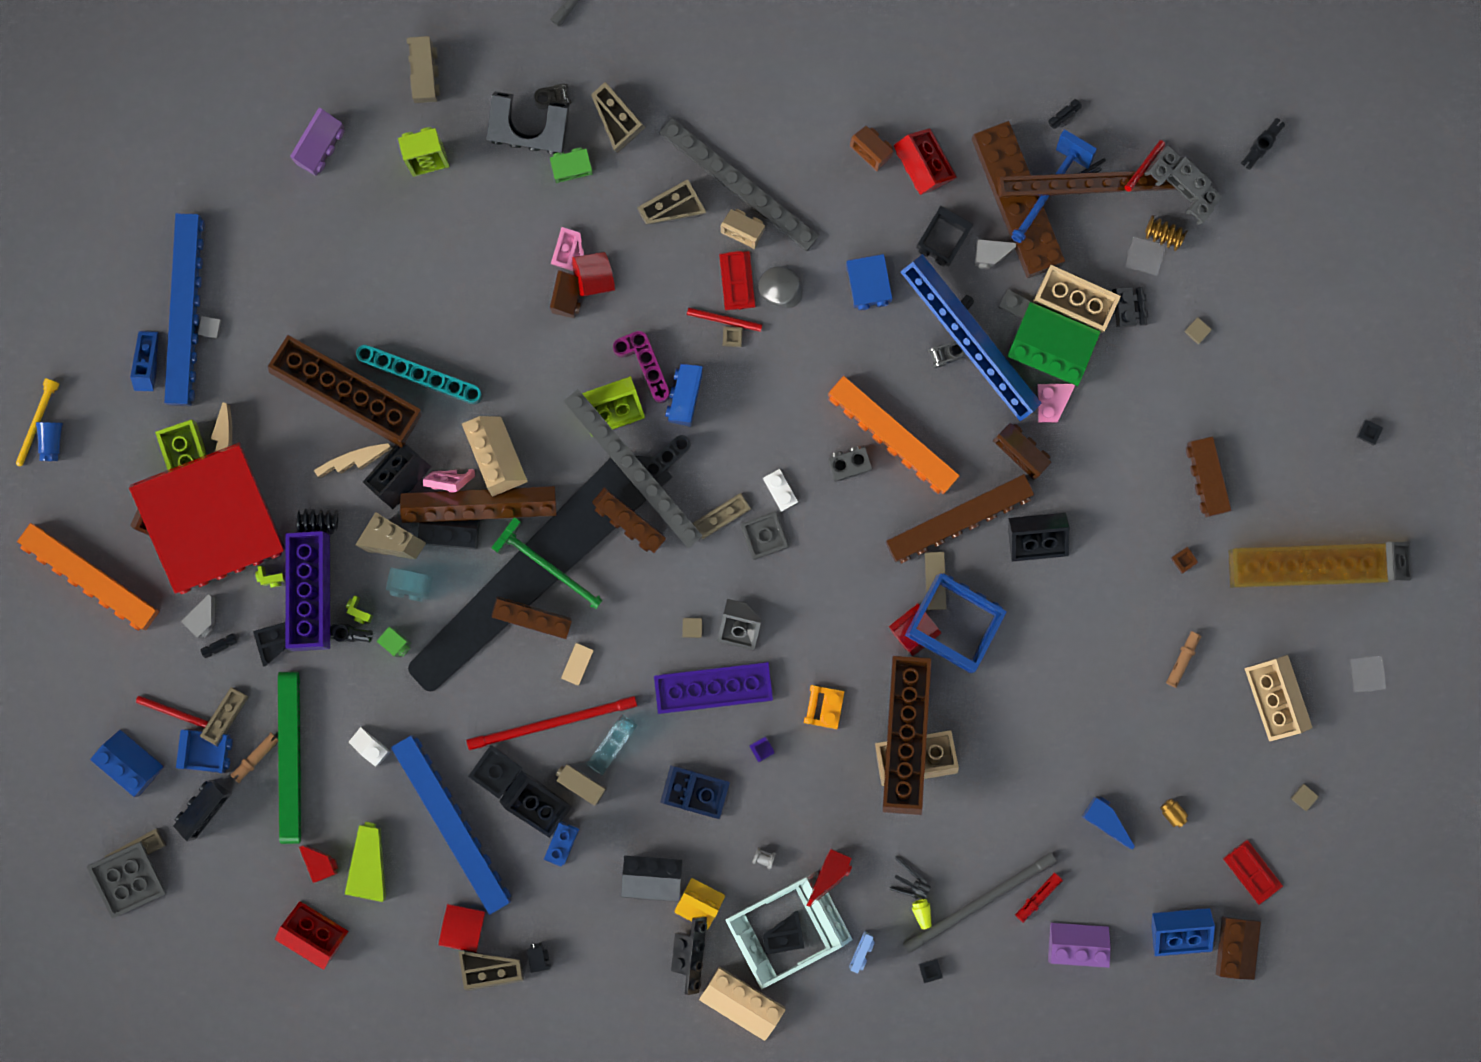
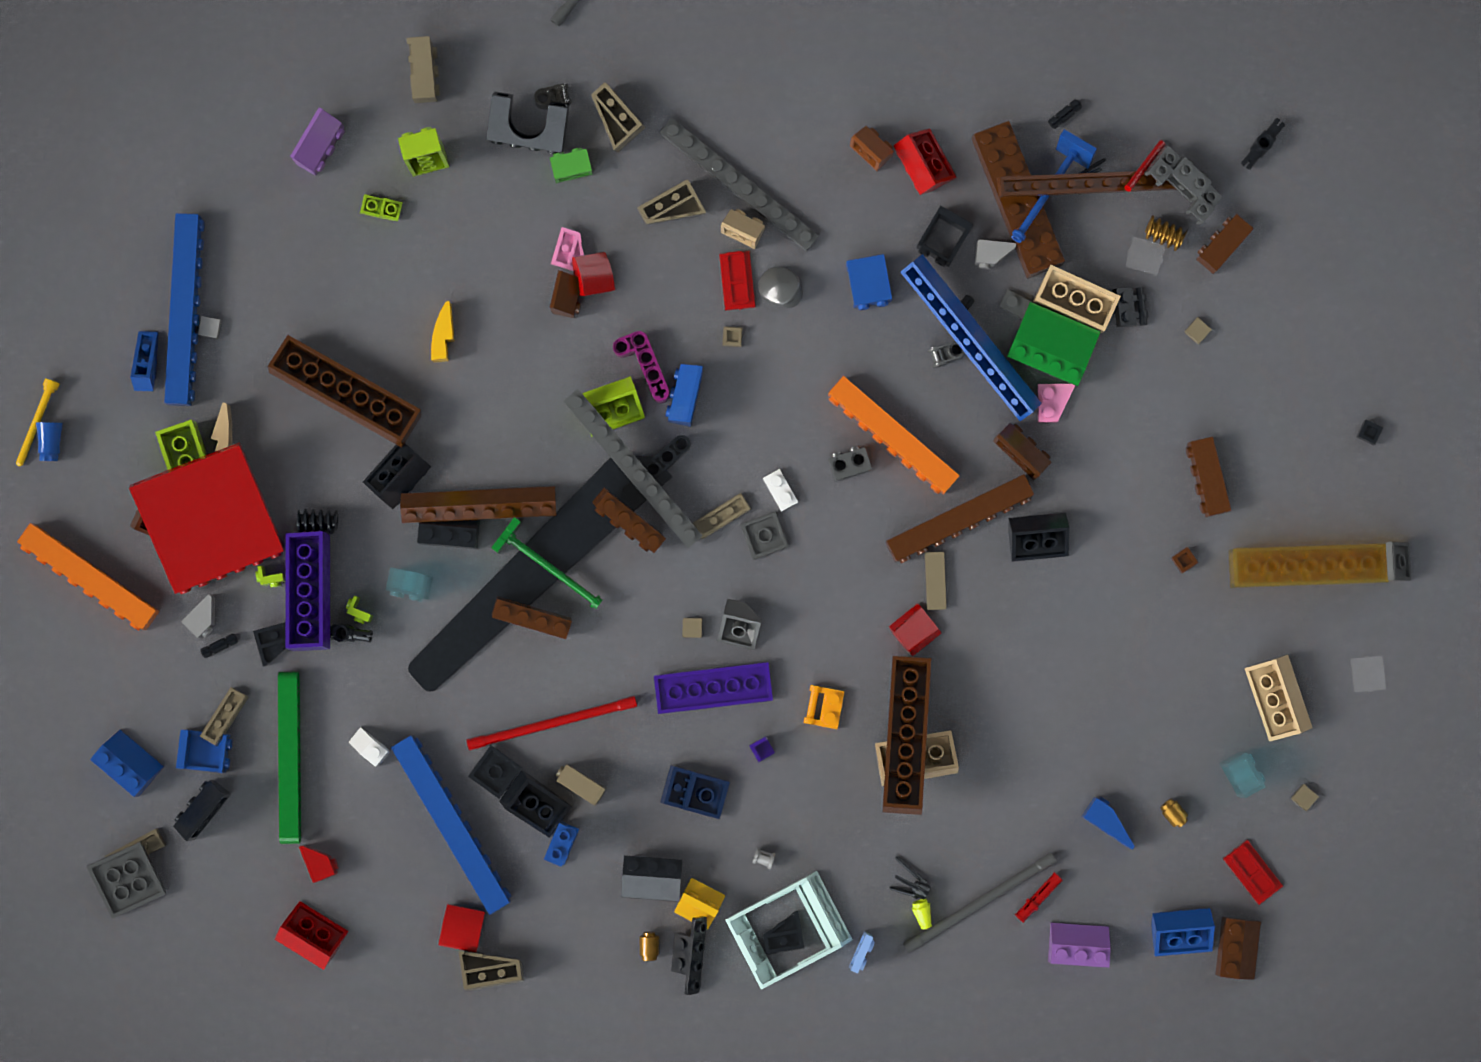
red bar [136,695,209,728] -> none
medium nougat pin [230,733,278,783] -> none
tan slope [314,443,392,478] -> none
lime slope [345,822,386,902] -> none
dark tan wedge [355,512,426,559] -> none
teal beam [356,345,482,404] -> none
bright green brick [377,627,411,657] -> none
bright pink wing [423,469,475,492] -> none
tan slope [462,416,528,497] -> none
black brick [527,942,551,973] -> none
tan tile [561,643,594,686] -> none
clear light blue slope [587,714,638,776] -> none
red bar [687,307,762,332] -> none
tan slope [699,966,786,1041] -> none
red slope [806,849,852,907] -> none
blue window [904,573,1007,673] -> none
black plate [918,959,943,983] -> none
medium nougat pin [1166,631,1202,688] -> none
none -> lime slope [360,194,402,221]
none -> yellow slope [431,301,455,362]
none -> pearl gold brick [640,931,659,961]
none -> reddish brown brick [1196,214,1254,274]
none -> clear light blue brick [1219,752,1266,798]

